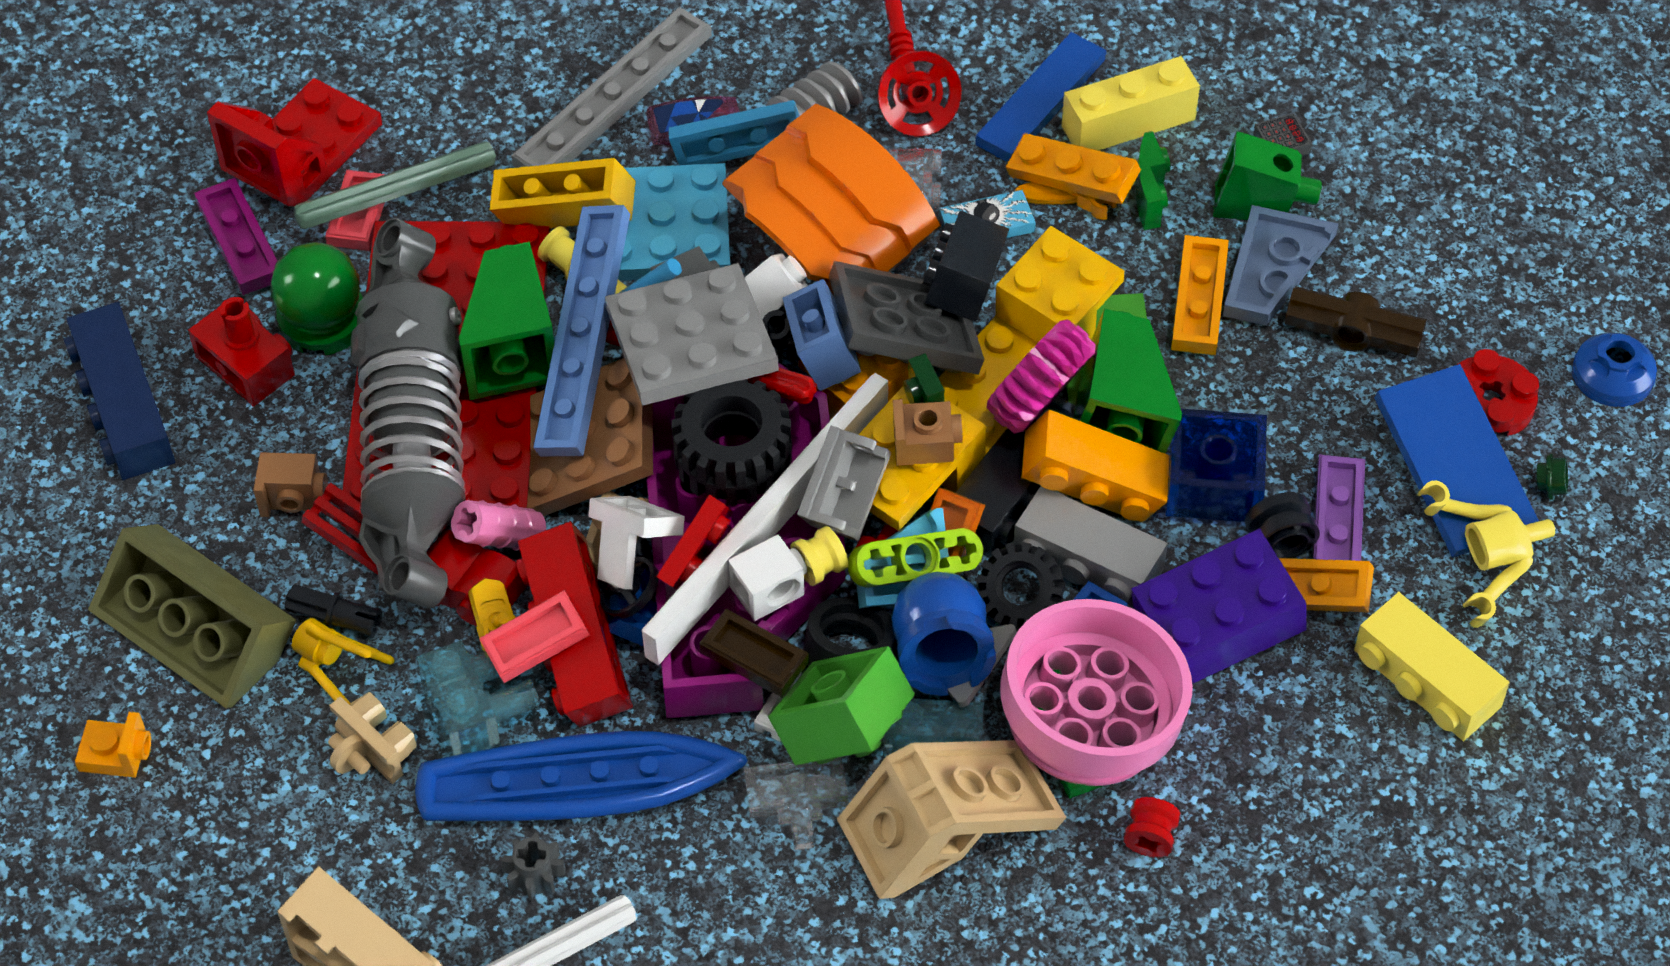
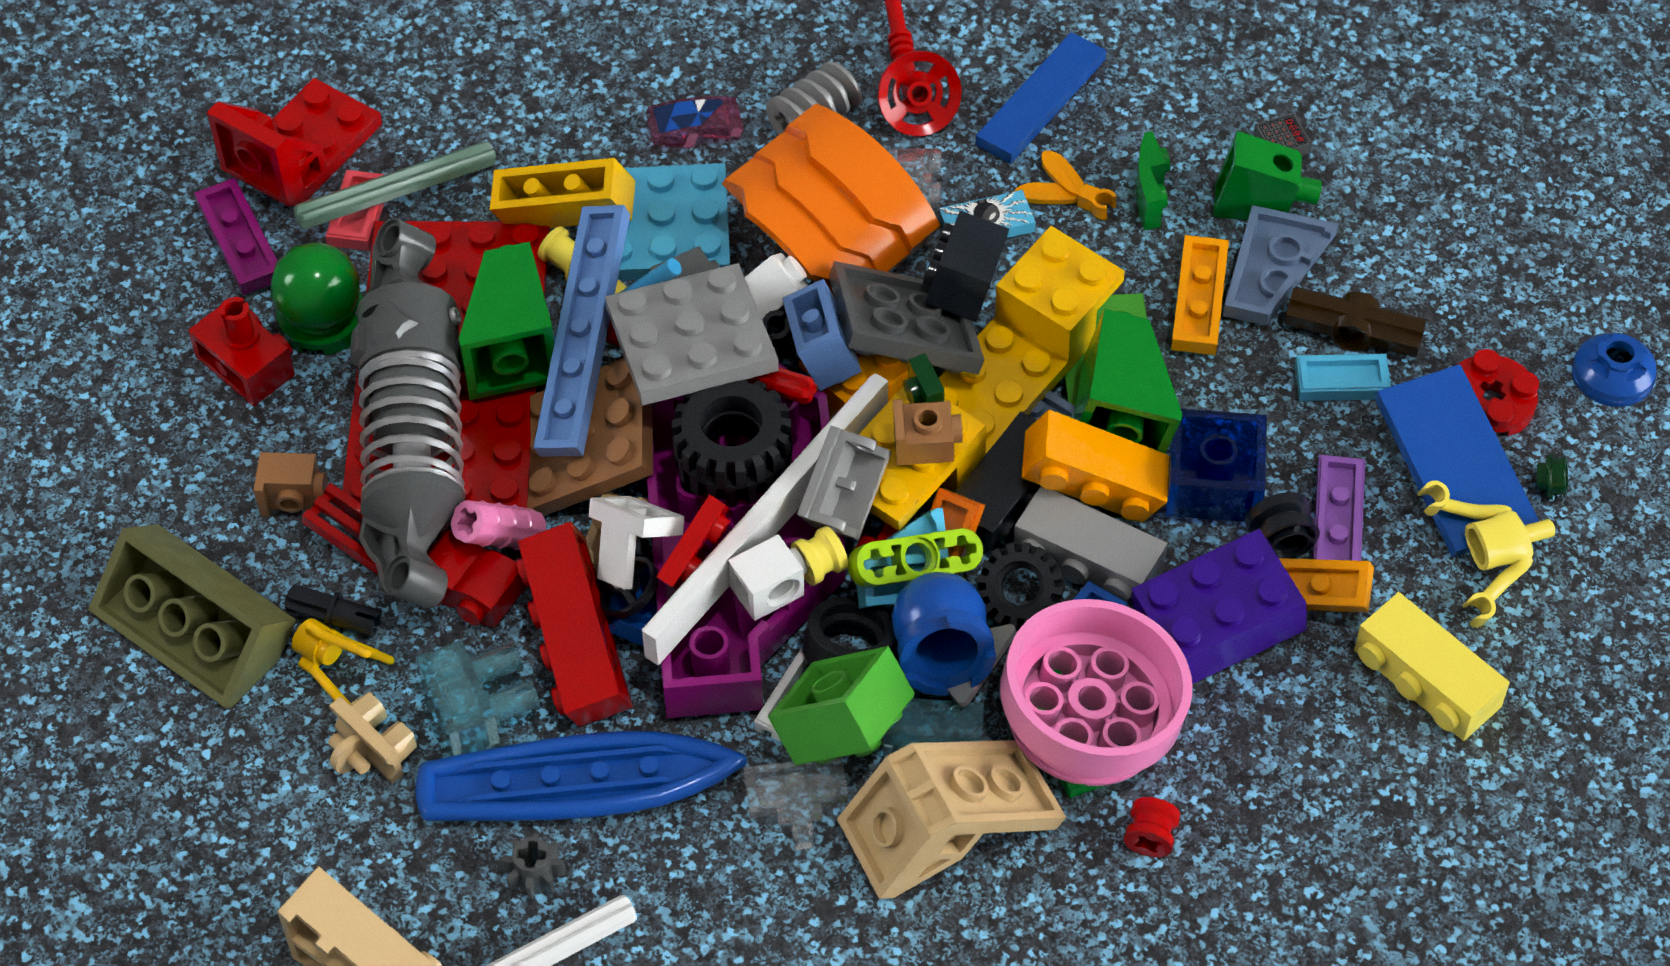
dark blue brick [63,301,176,481] -> none
light orange bracket [75,712,151,778] -> none
yellow piece [468,578,516,651] -> none
coral tile [479,590,590,683] -> none
light grey tile [511,7,712,168] -> none
dark azure plate [669,100,800,165] -> none
dark brown tile [699,609,809,698] -> none
dark pink gear [986,319,1096,434] -> none
light orange plate [1006,133,1141,205] -> none
light yellow brick [1061,56,1200,150] -> none
none -> medium azure tile [1294,354,1391,401]

